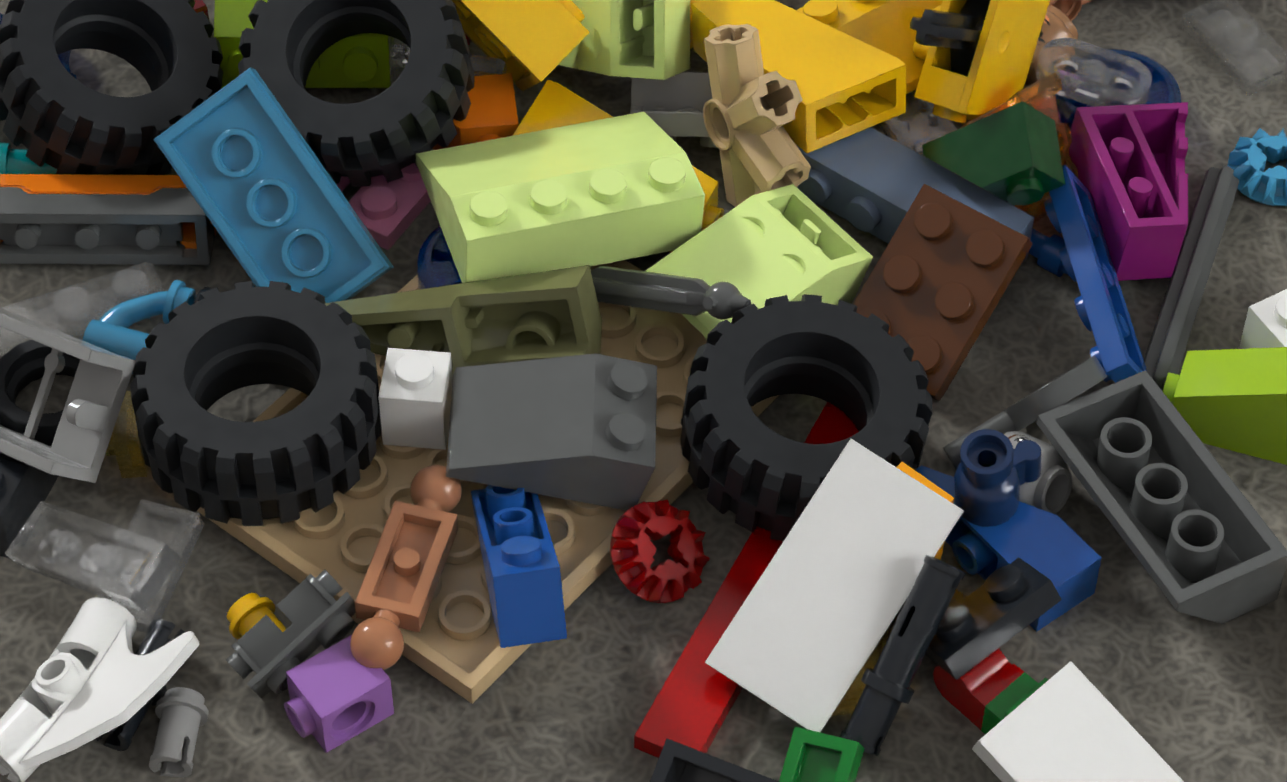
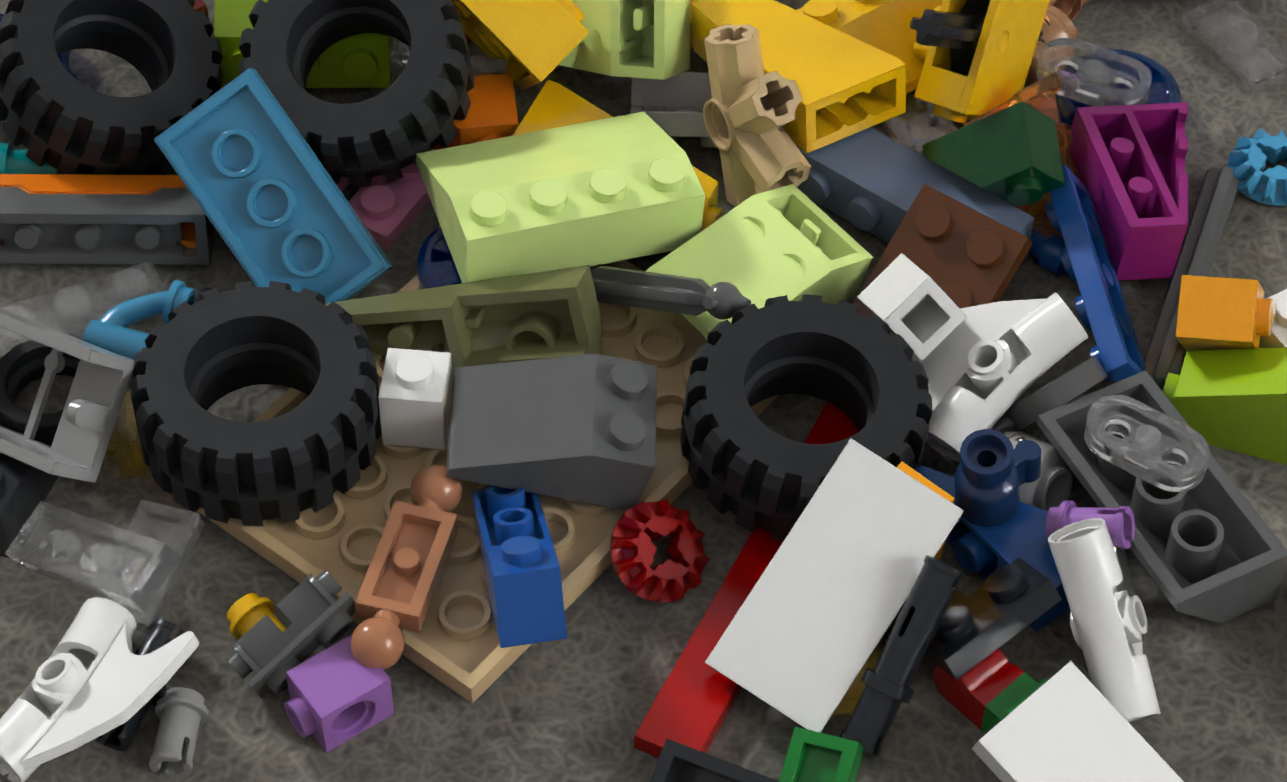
none -> white brick [857,253,967,361]
none -> white pin [911,292,1088,463]
none -> medium lavender pin [1046,500,1135,549]
none -> white pin [1048,518,1161,722]
none -> clear plate [1084,395,1210,492]
none -> light orange slope [1175,275,1274,351]

